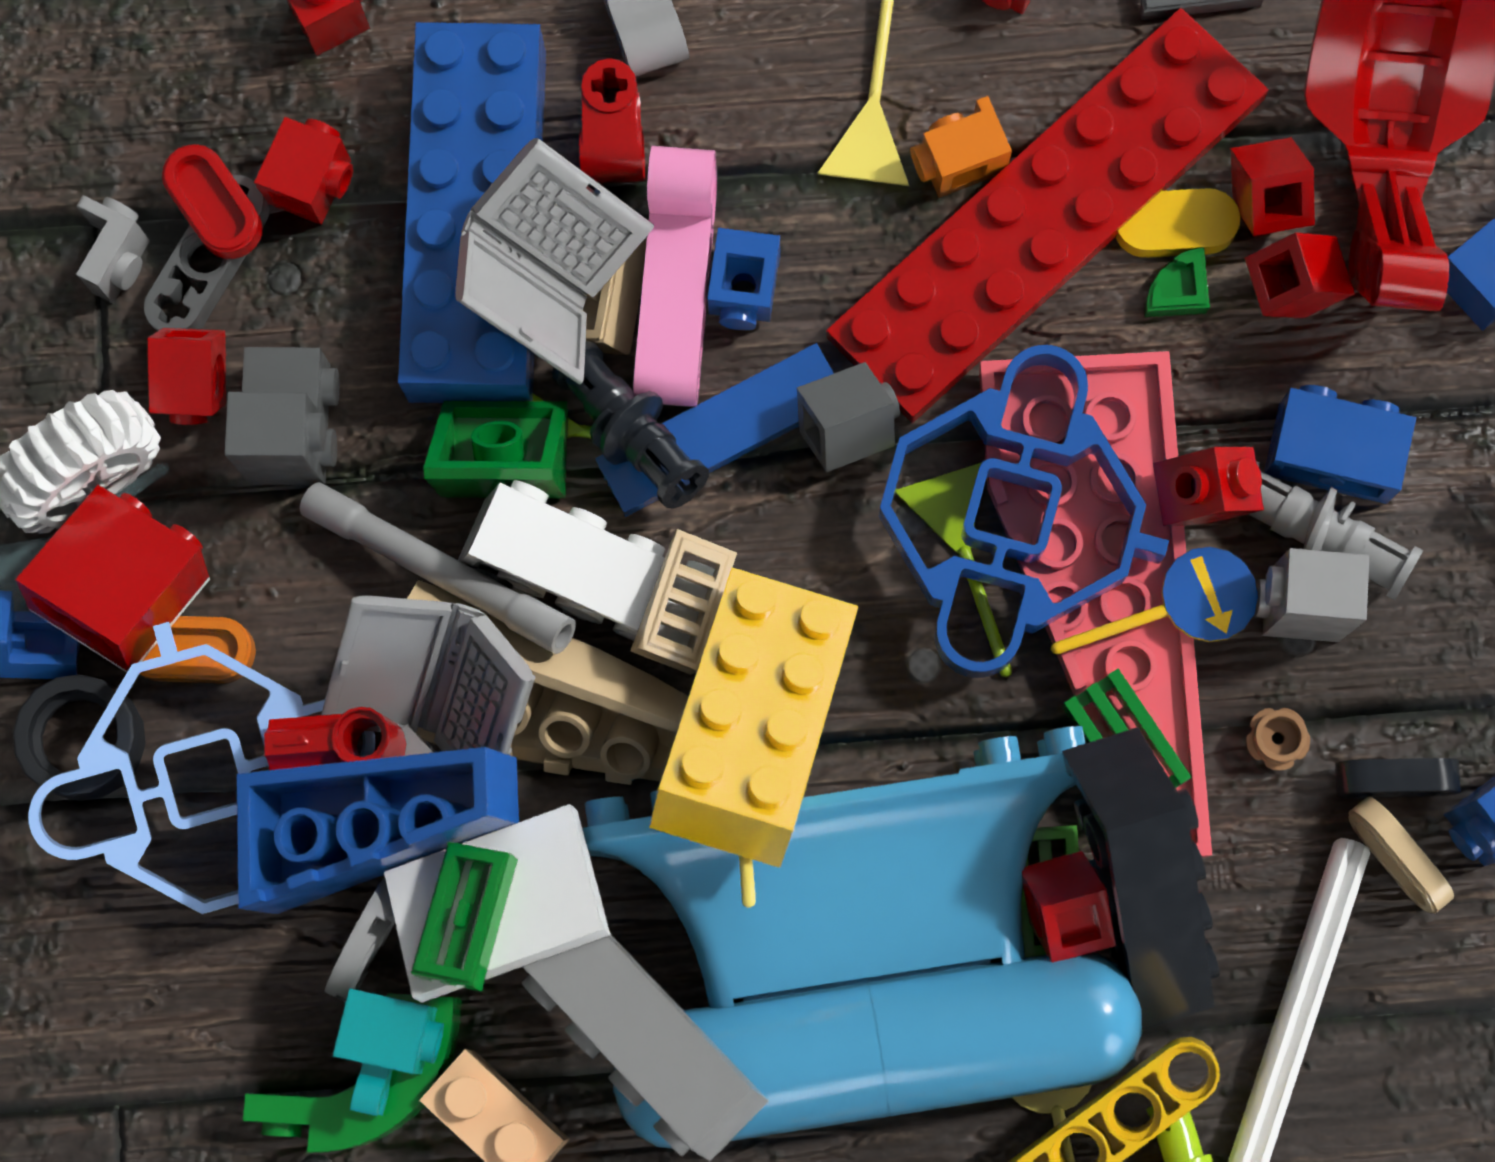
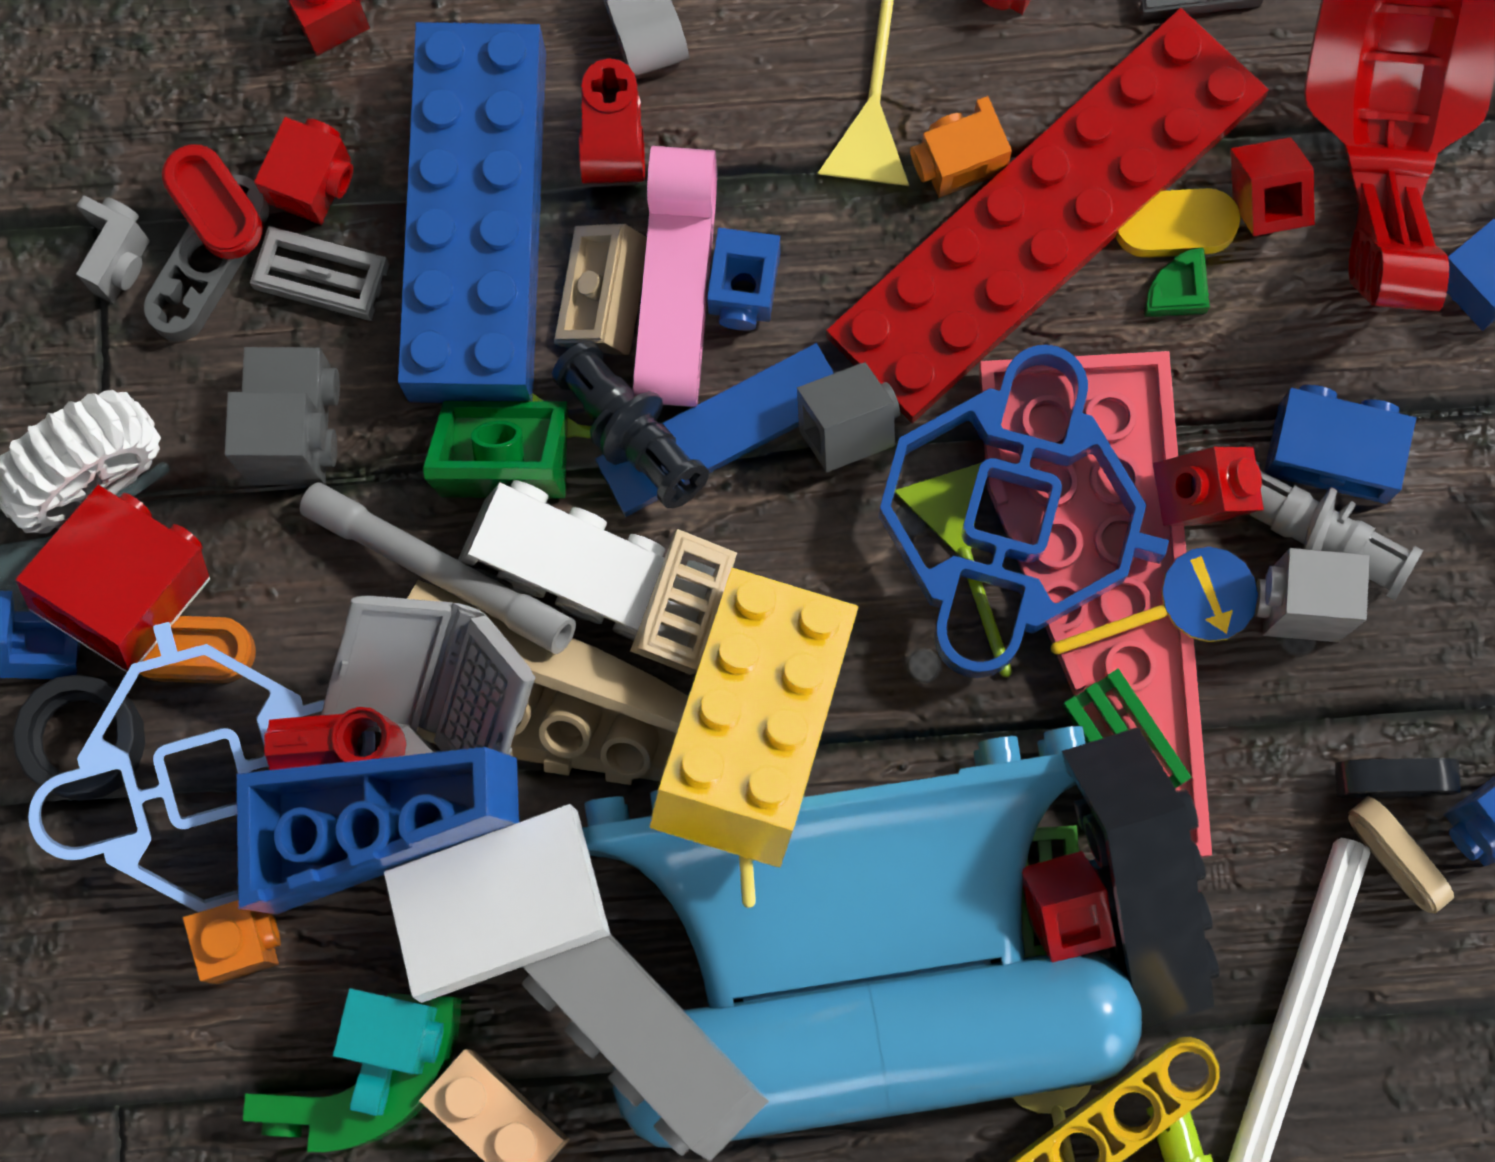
red brick [147,328,226,425] -> none
light grey tile [324,877,395,1003] -> none
green tile [411,841,518,992] -> none
light grey piece [456,138,654,384] -> none
red brick [1244,232,1355,318] -> none
medium nougat plate [1246,708,1310,771] -> none
none -> orange brick [183,900,281,984]
none -> light grey tile [250,226,389,321]

